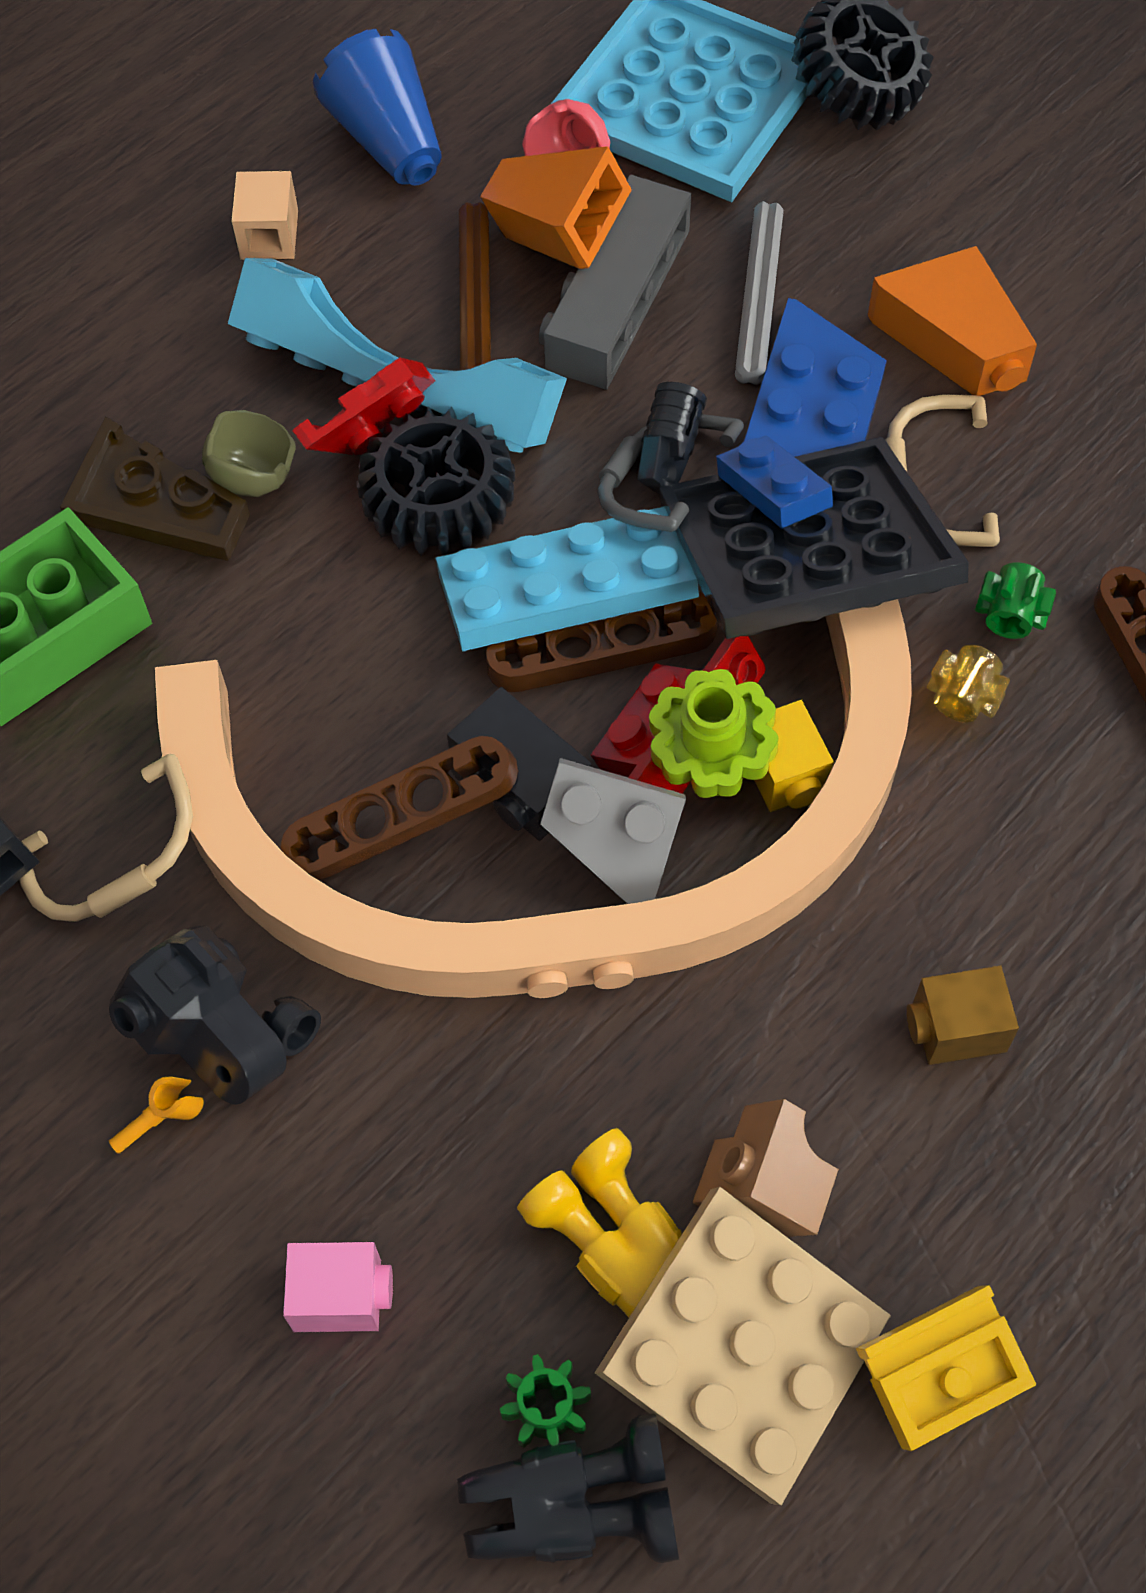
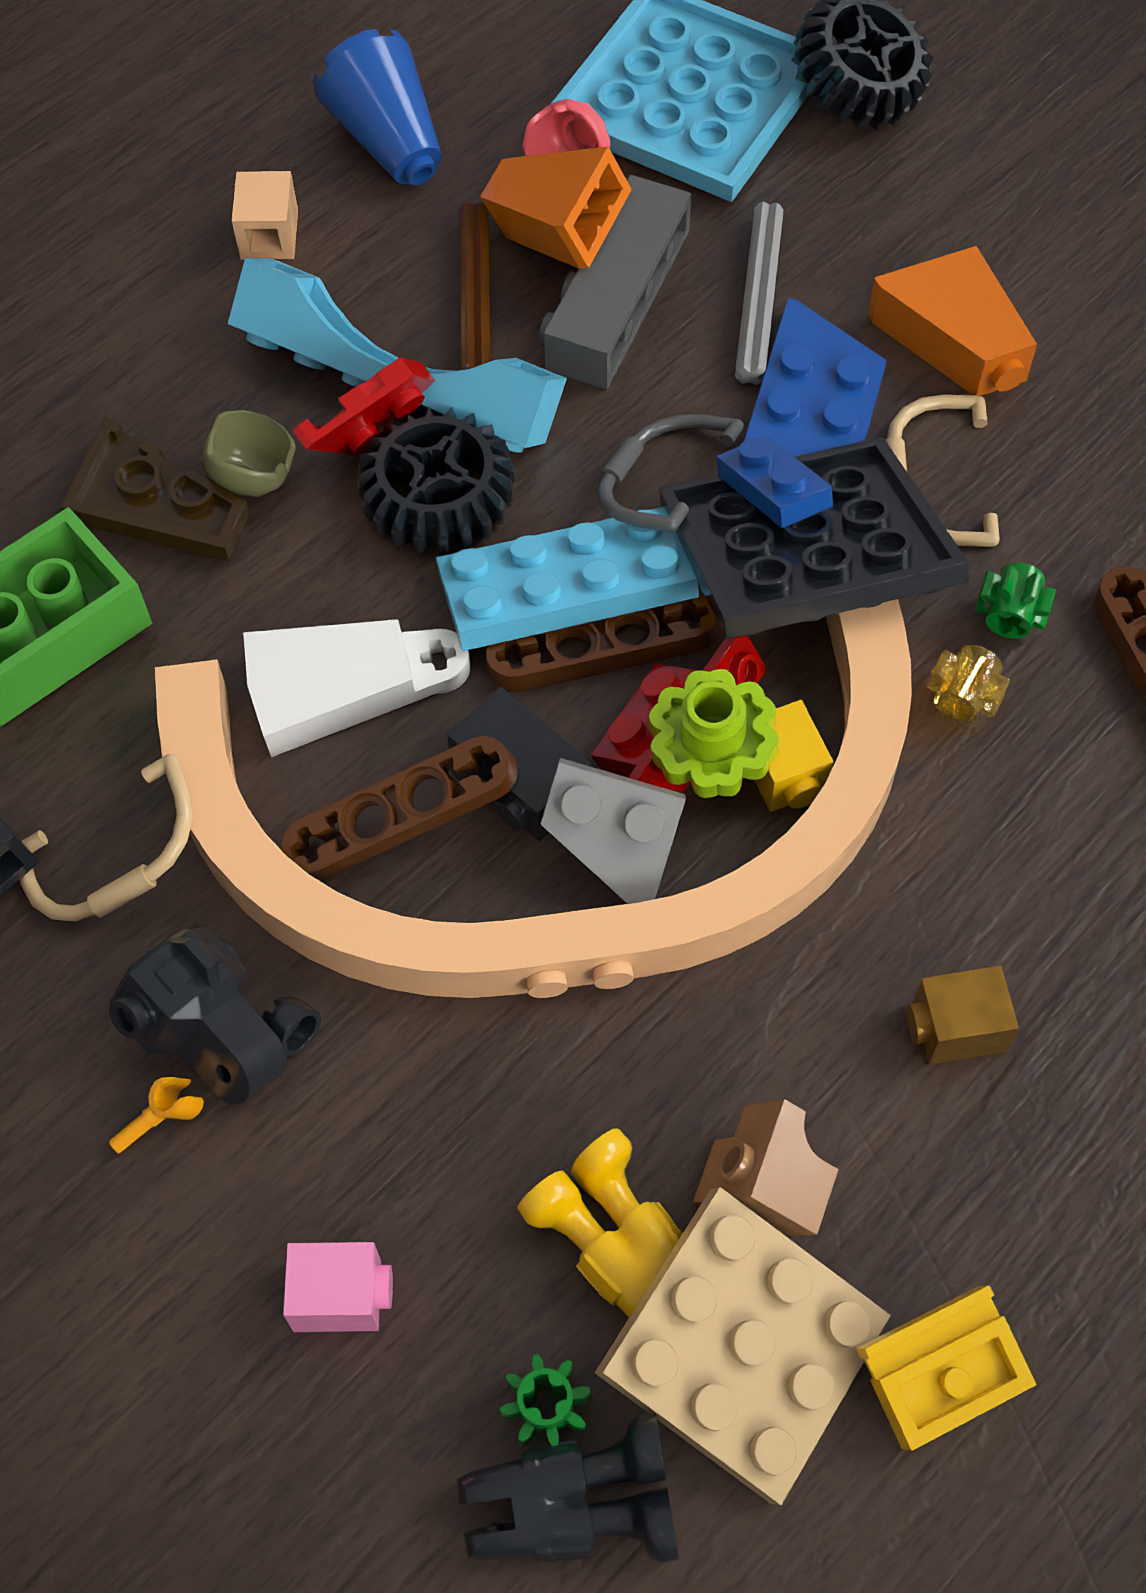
black hinge [638,382,707,494] -> none
none -> white piece [243,620,471,757]

